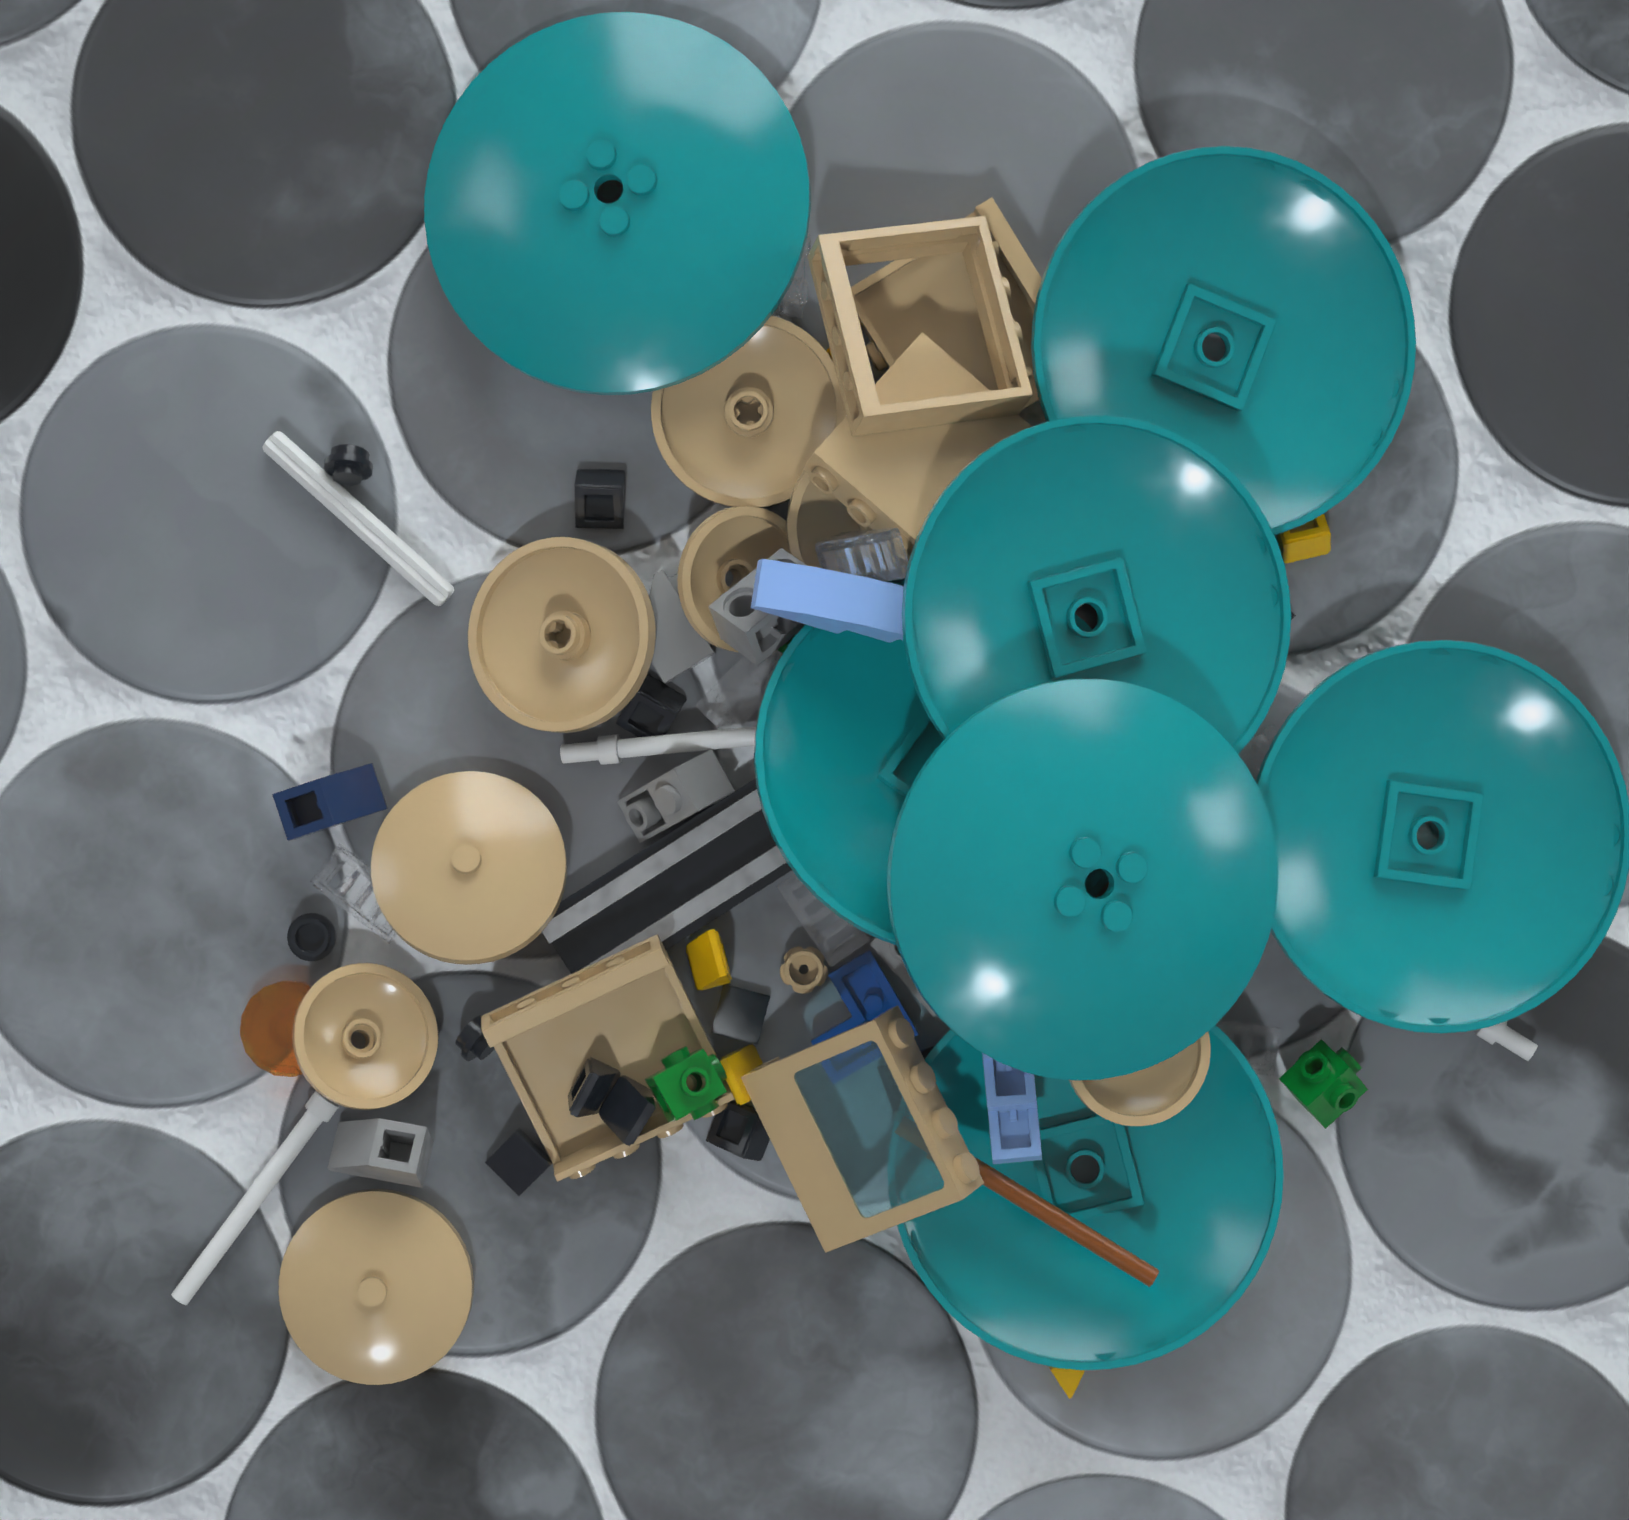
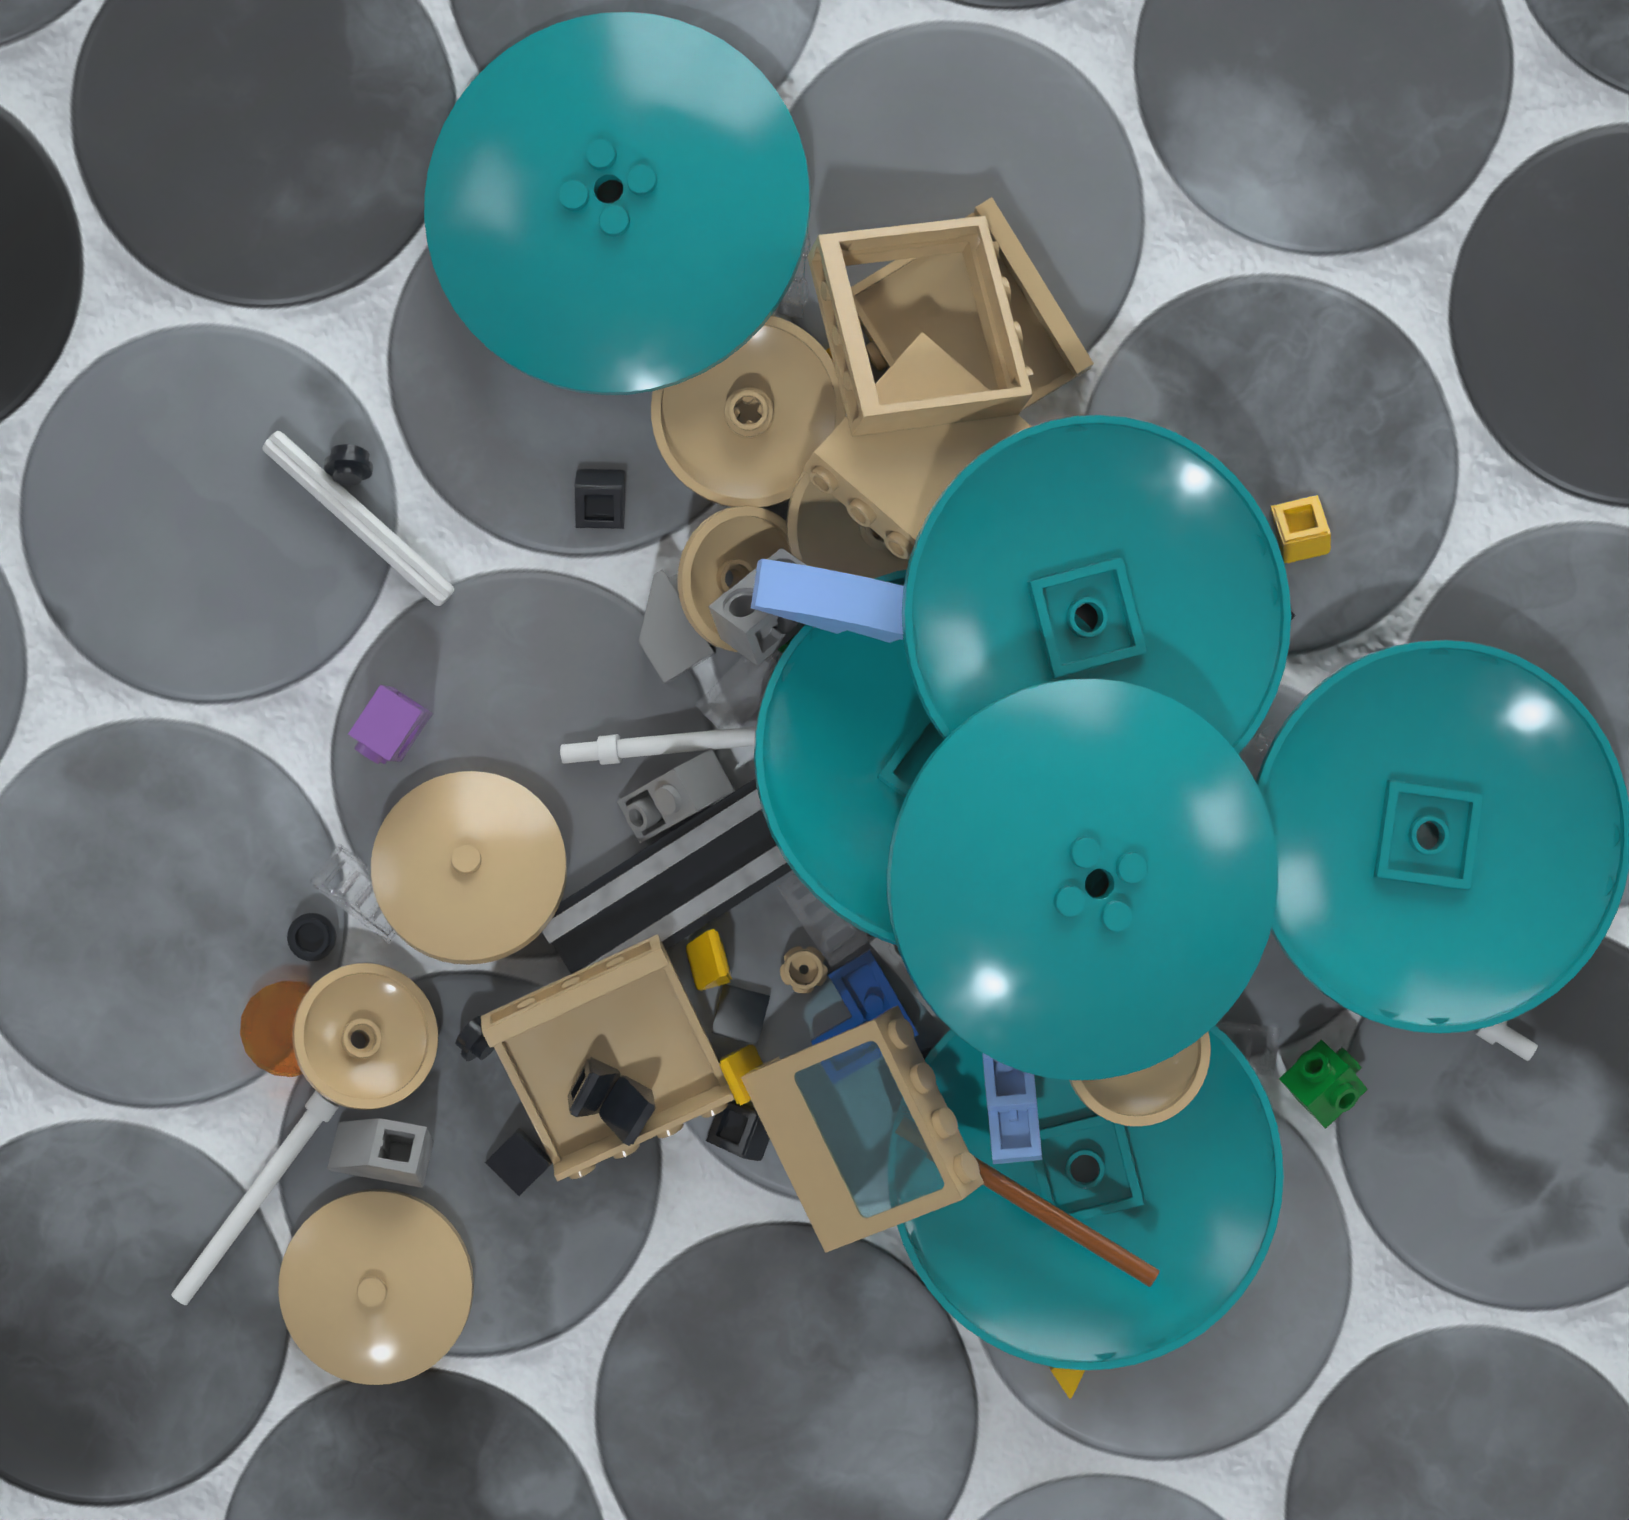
dark blue slope [272,763,388,841] -> none
tan dish [468,537,656,733] -> none
black slope [616,674,687,737] -> none
green brick [645,1046,727,1122] -> none
clear slope [815,527,909,581] -> none
teal dish [1031,146,1416,535] -> none
none -> medium lavender brick [348,685,433,764]

